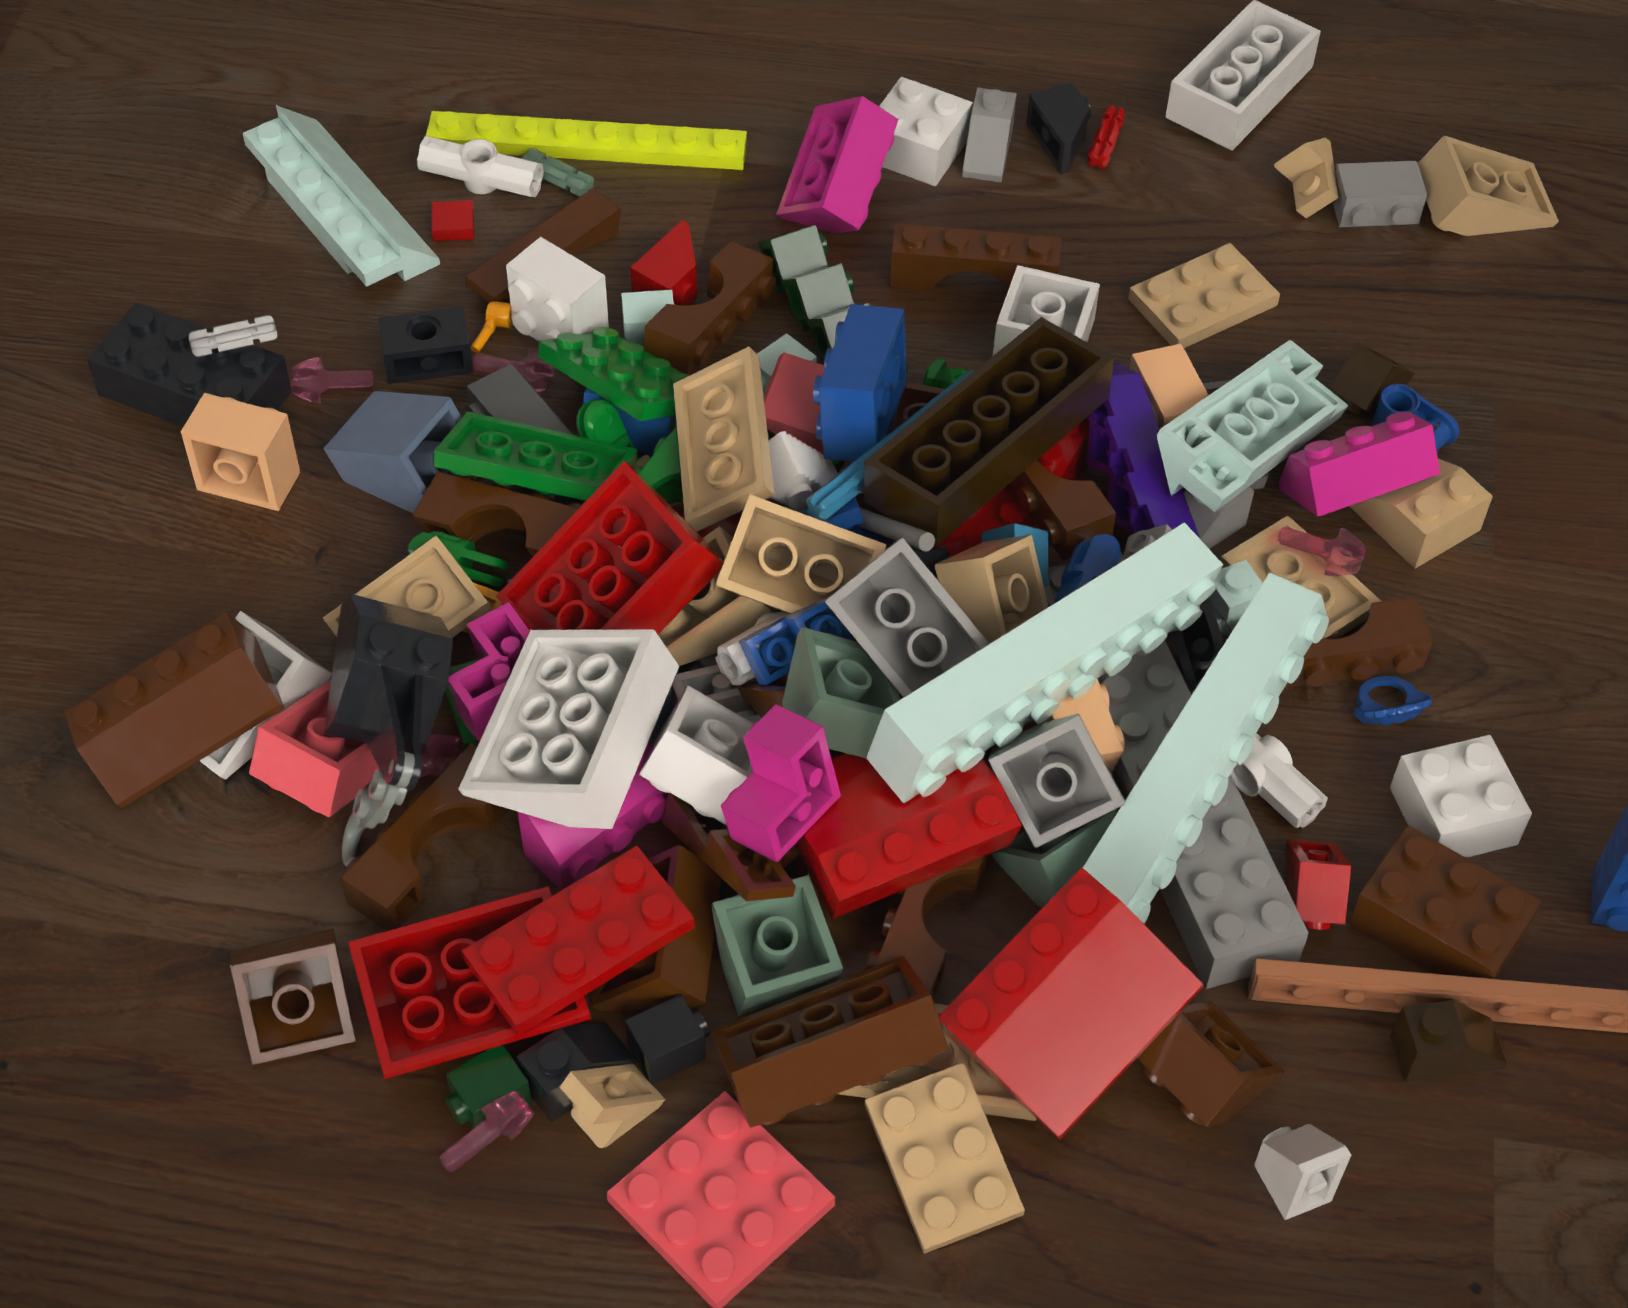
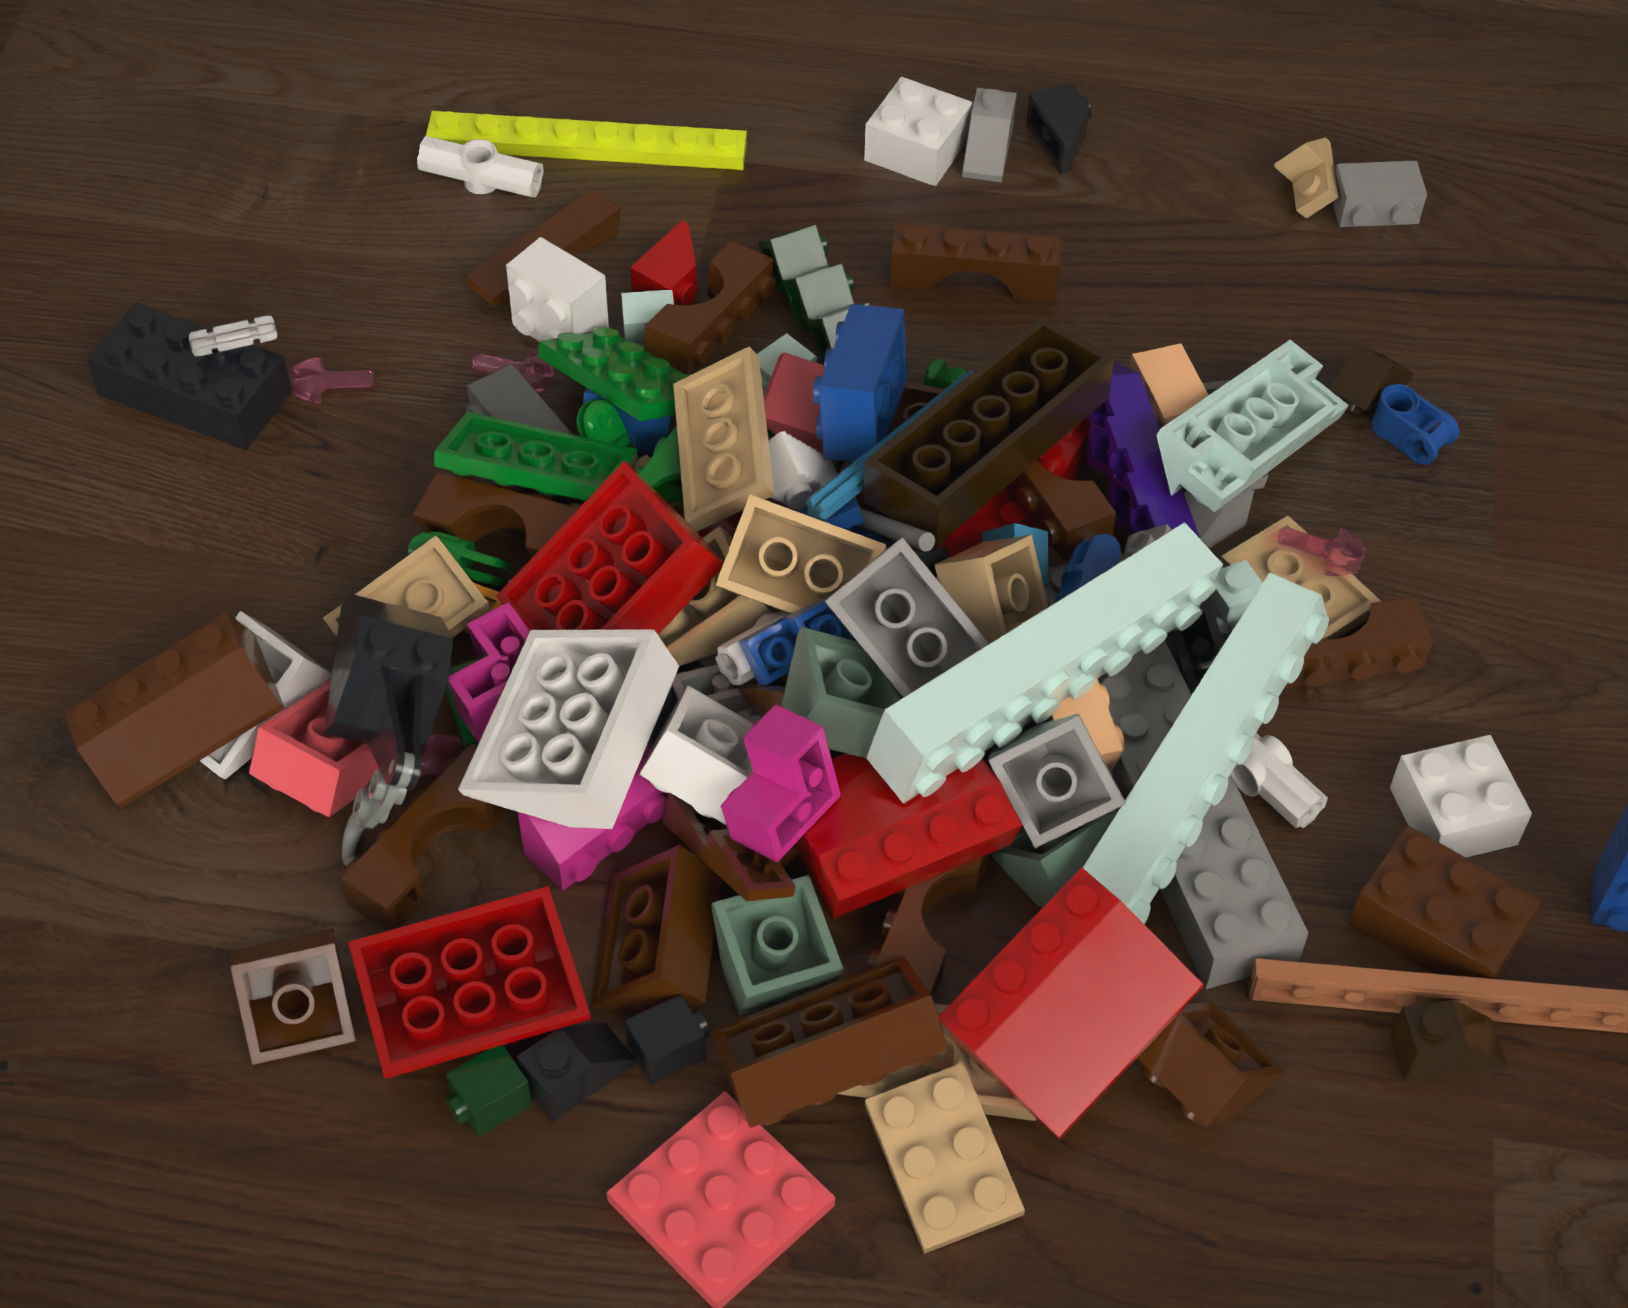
light nougat brick [181,393,300,511] -> none
light aqua slope [243,105,440,287] -> none
sand blue slope [323,391,478,513] -> none
black brick [378,306,474,384] -> none
red tile [432,200,474,241] -> none
clear pink bar [440,1091,534,1172] -> none
red plate [461,846,695,1036] -> none
light orange hand [470,301,513,353] -> none
sand green axle [522,149,594,197] -> none
tan slope [560,1063,665,1148] -> none
dark pink slope [776,96,899,233] -> none
white brick [993,265,1100,356] -> none
red axle [1087,105,1125,169] -> none
tan plate [1128,243,1280,348] -> none
white brick [1165,0,1321,151] -> none
white slope [1254,1124,1351,1220] -> none
dark pink slope [1278,412,1440,517] -> none
red slope [1286,839,1351,930] -> none
tan slope [1349,459,1493,569] -> none
blue piece [1353,676,1432,725] -> none
tan slope [1418,136,1559,236] -> none

